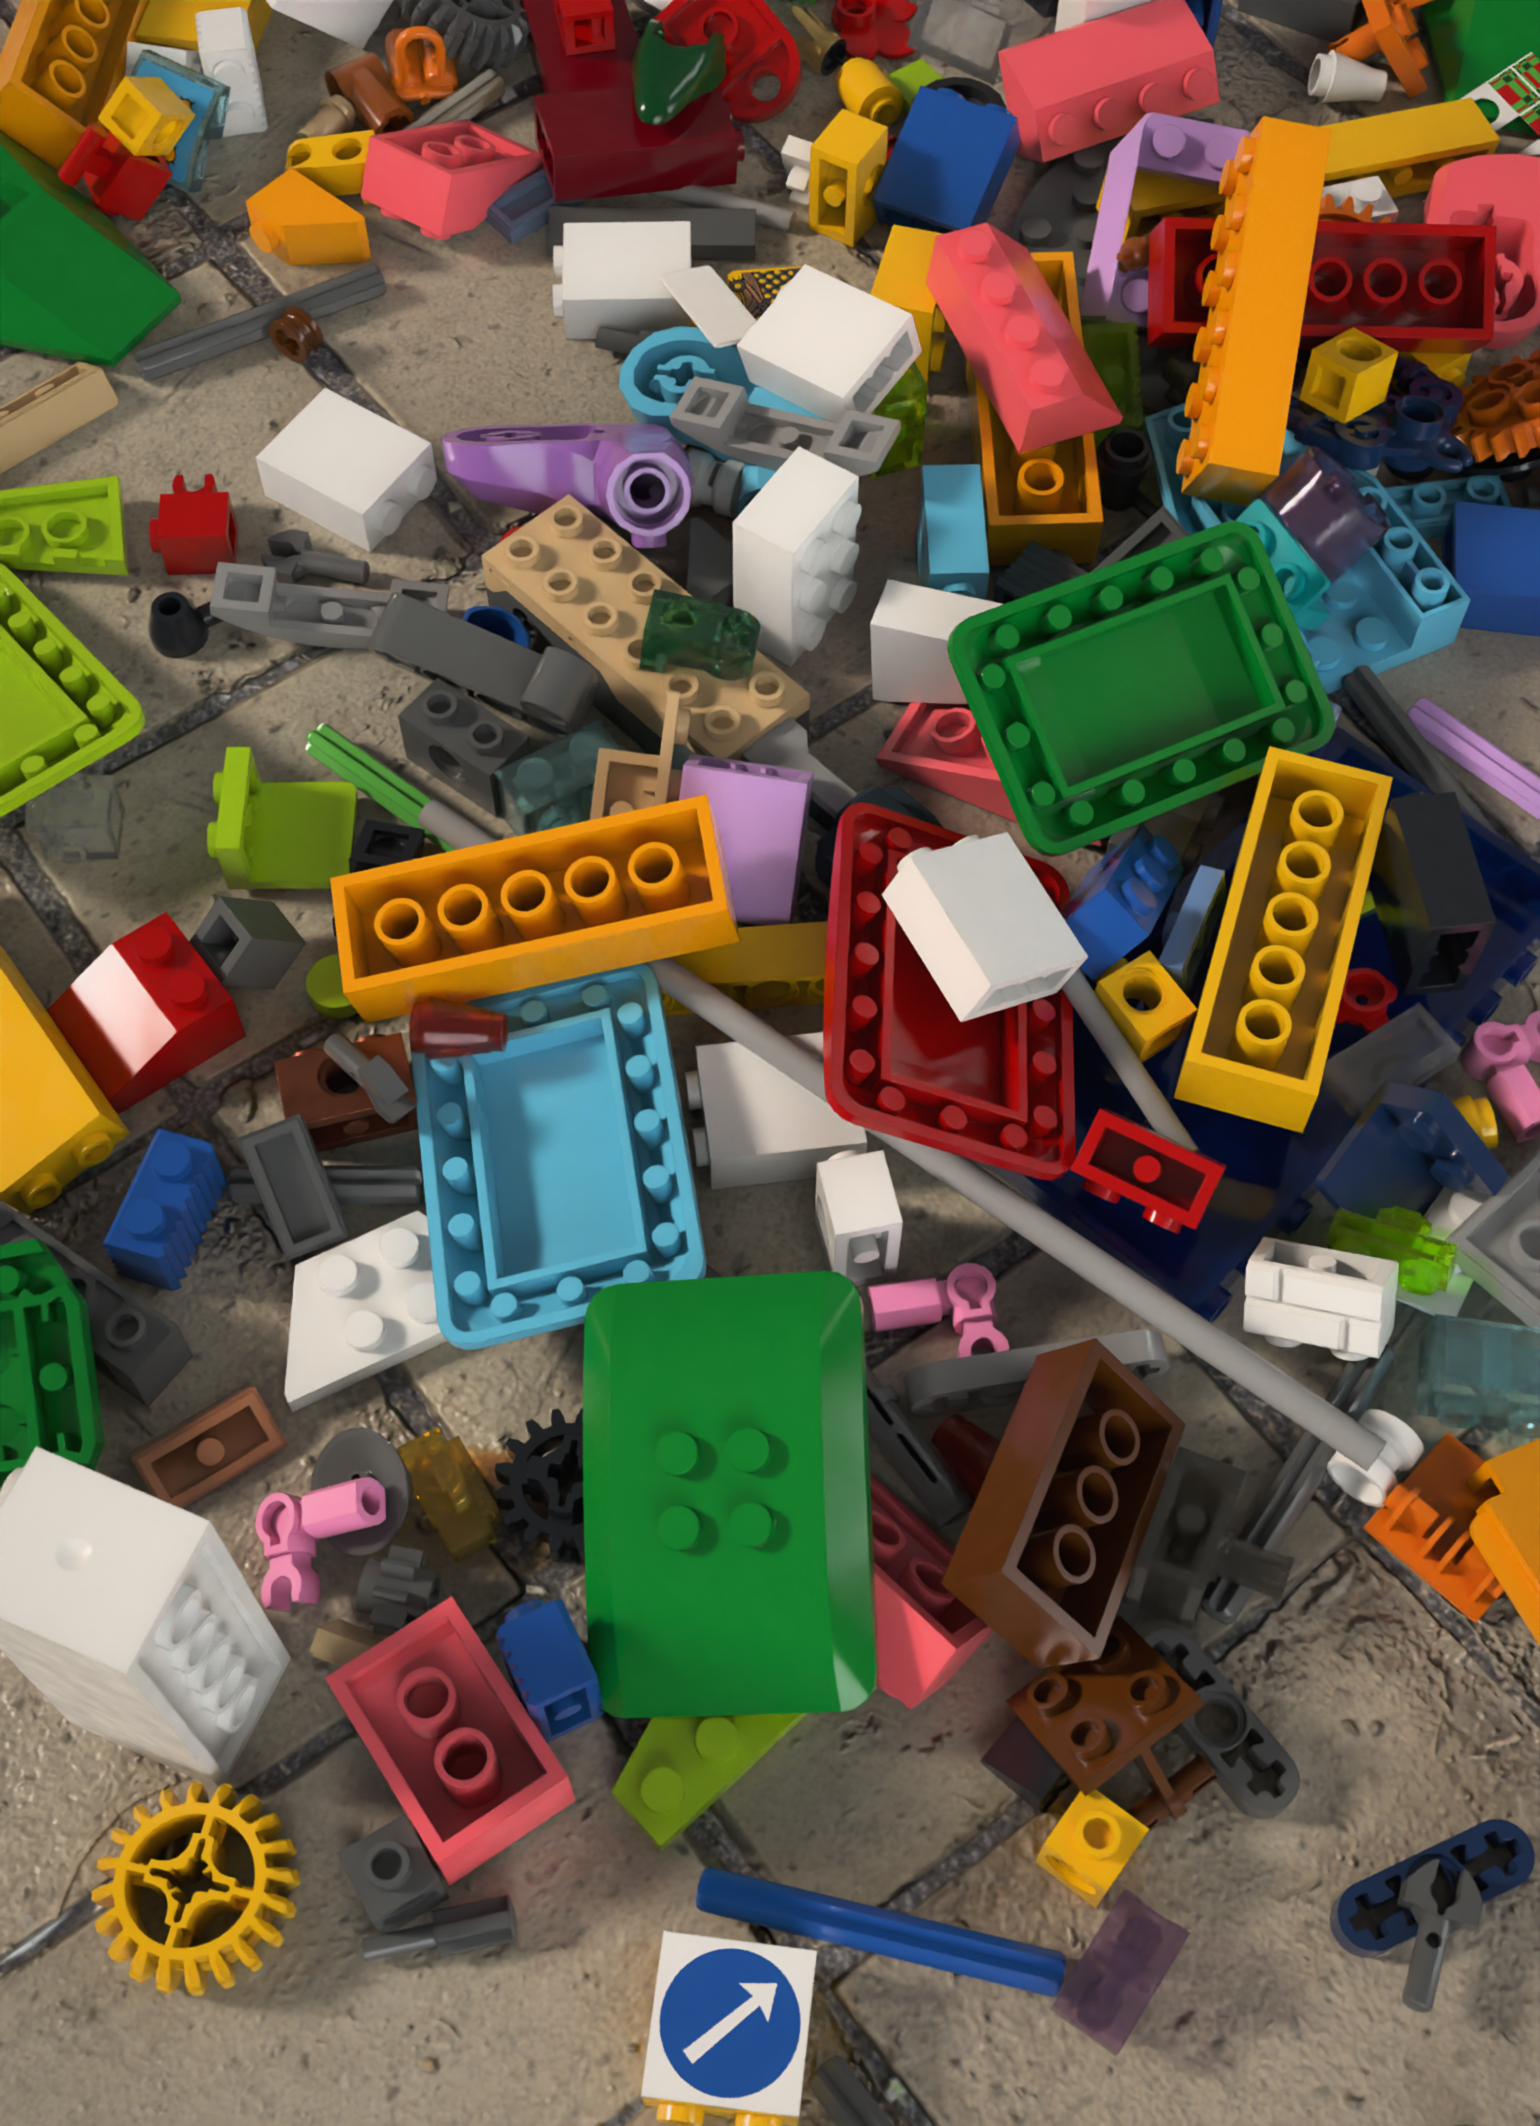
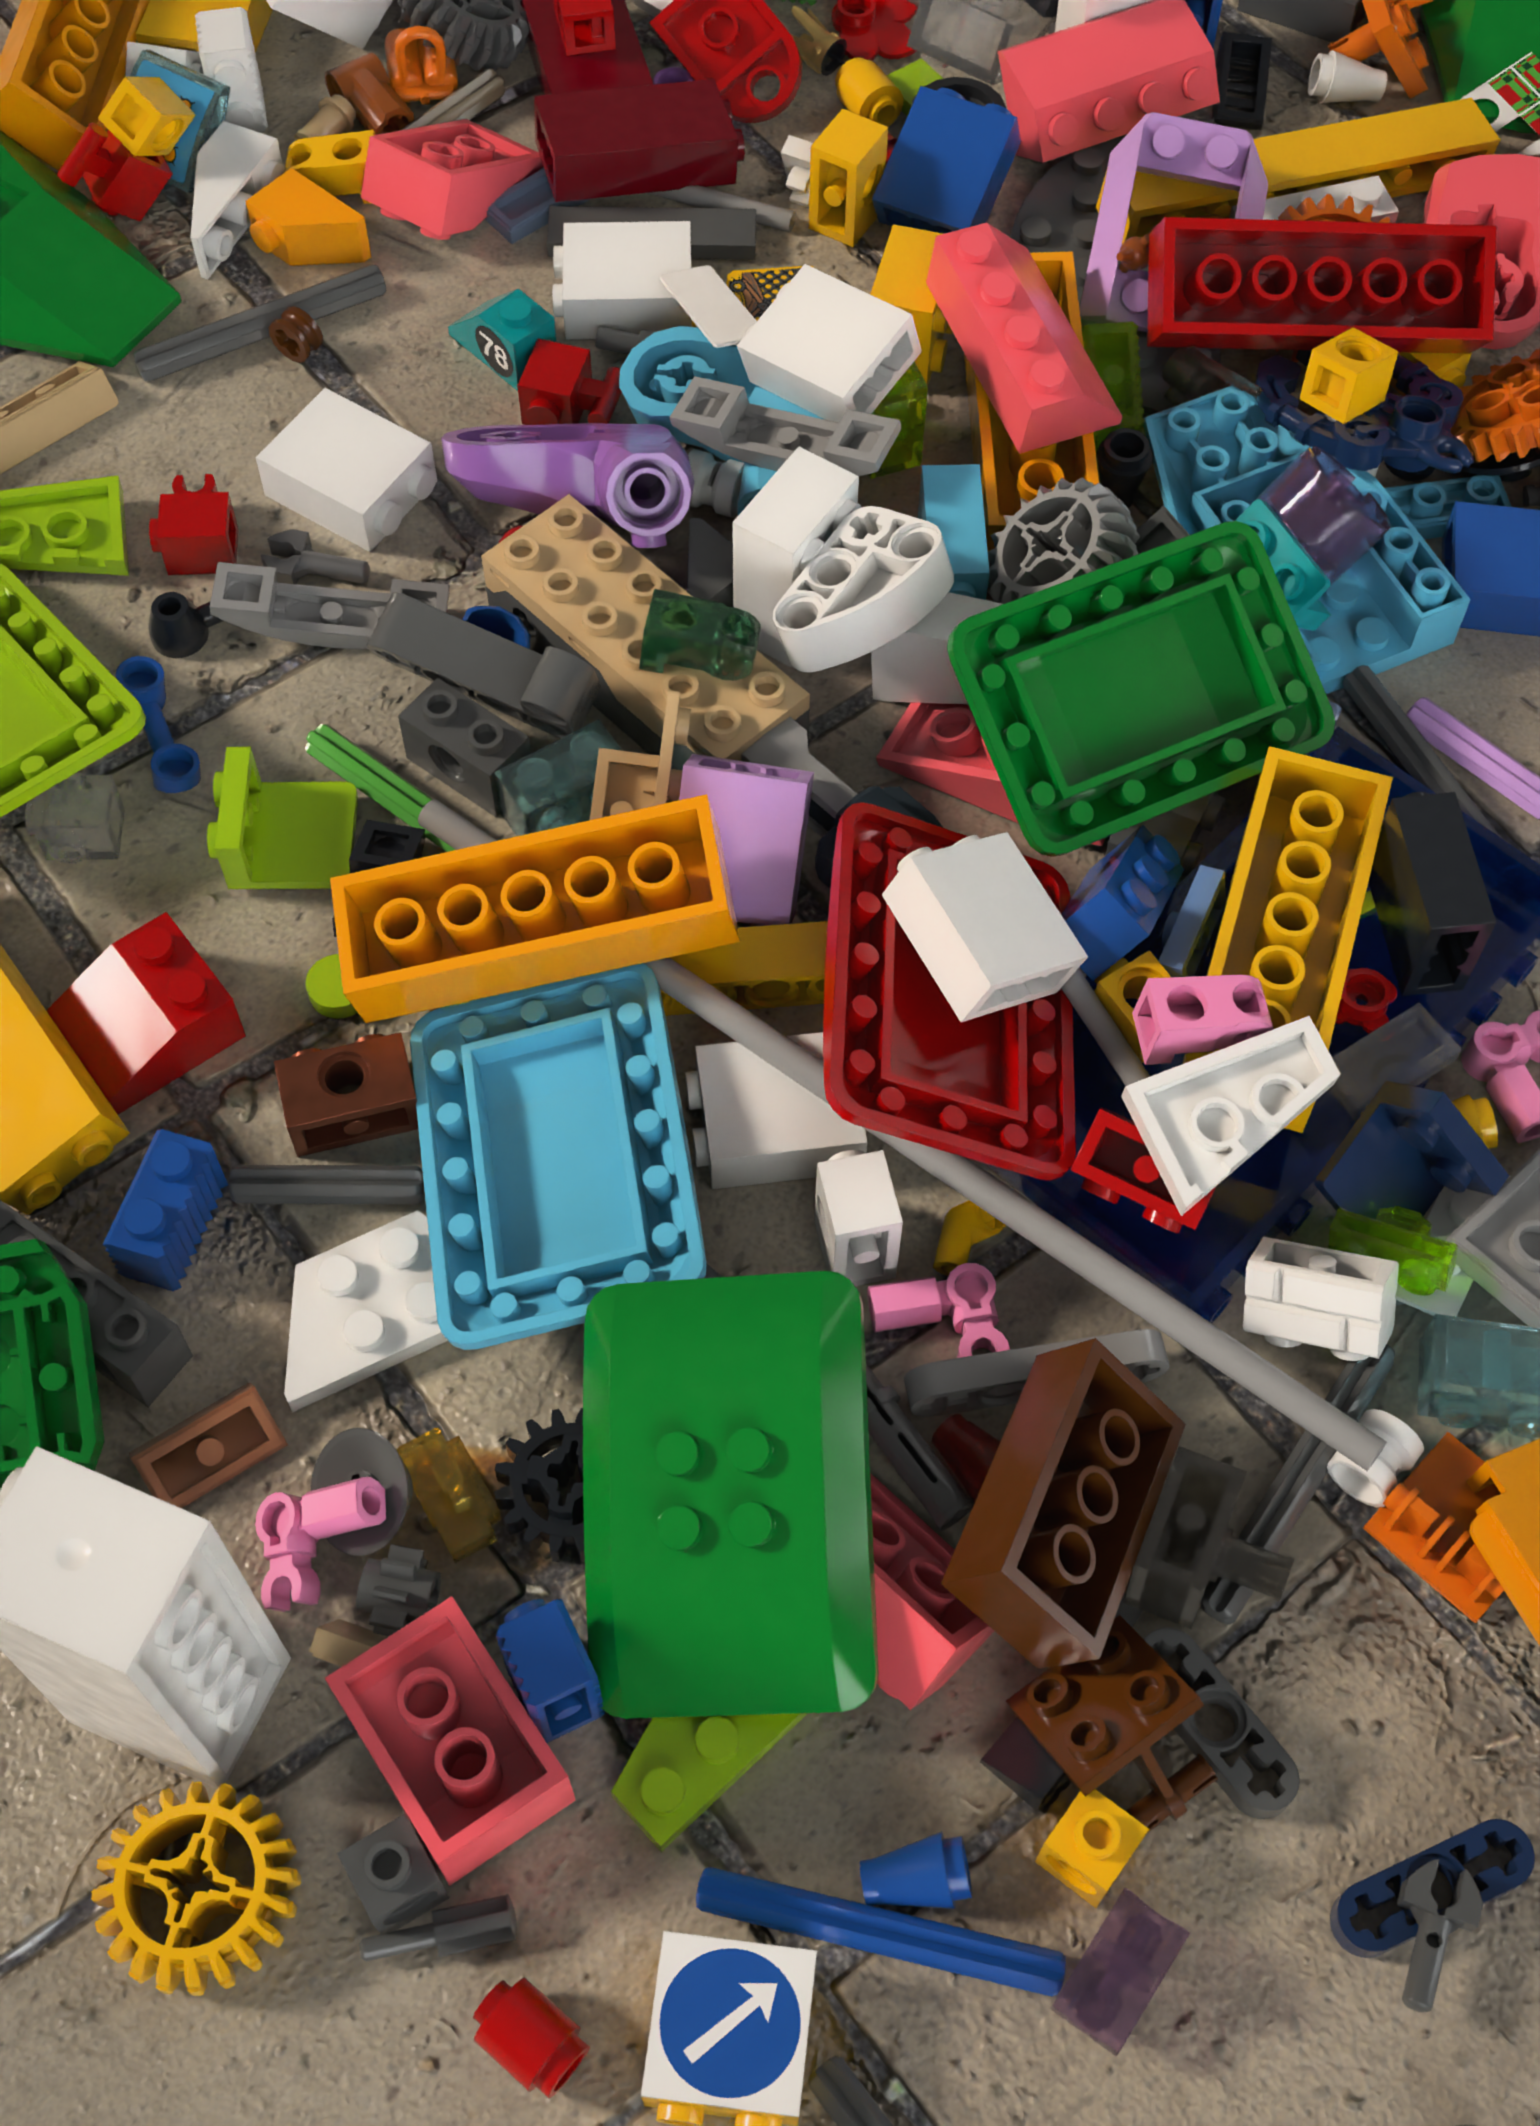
dark grey brick [189,896,306,989] -> none
dark grey tile [237,1113,351,1261] -> none
dark grey bar [324,1033,416,1123] -> none
clear red cone [409,996,508,1061] -> none
dark green animal [632,19,727,125] -> none
light orange brick [1176,116,1332,506] -> none
none -> blue bar [116,656,201,793]
none -> white slope [191,121,285,280]
none -> teal slope [448,288,557,391]
none -> red brick [473,1978,590,2098]
none -> red brick [517,338,622,425]
none -> white beam [773,506,954,673]
none -> blue cone [859,1831,973,1909]
none -> yellow arm [933,1200,1007,1276]
none -> light grey gear [988,477,1140,604]
none -> white wing [1121,1016,1341,1216]
none -> bright pink leg [1132,975,1274,1065]
none -> black slope [1212,32,1272,131]

